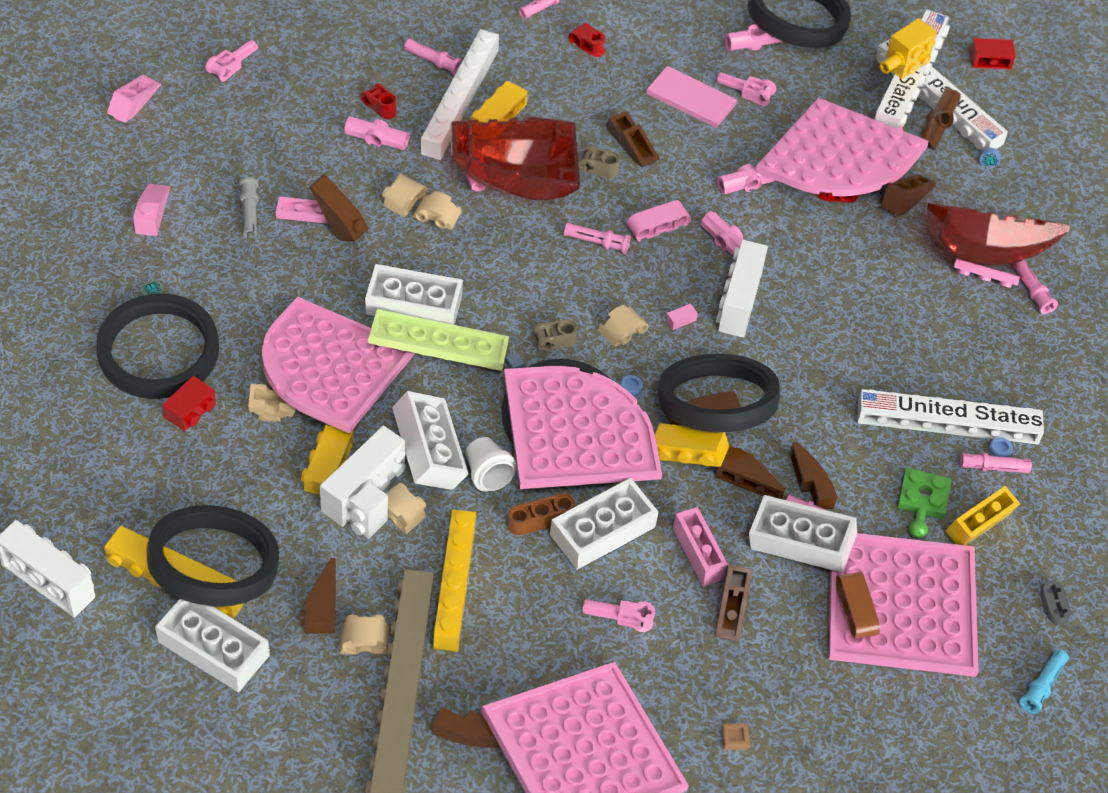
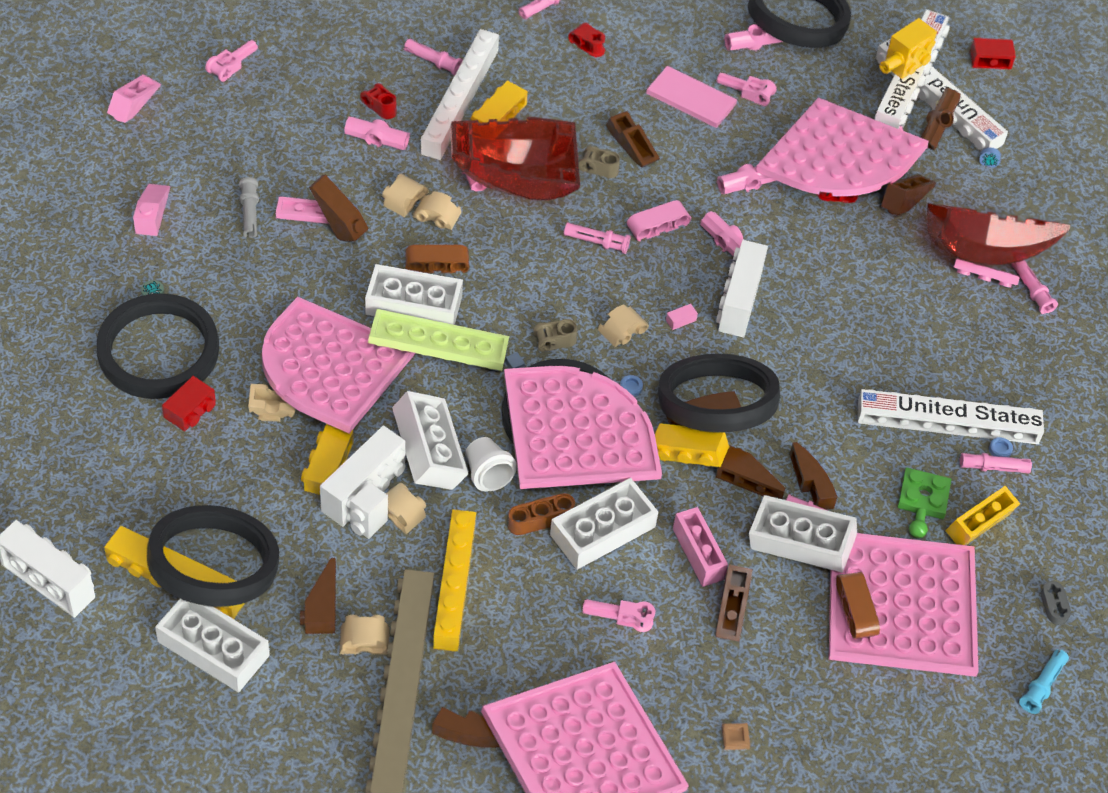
none -> dark orange beam [405,245,469,273]

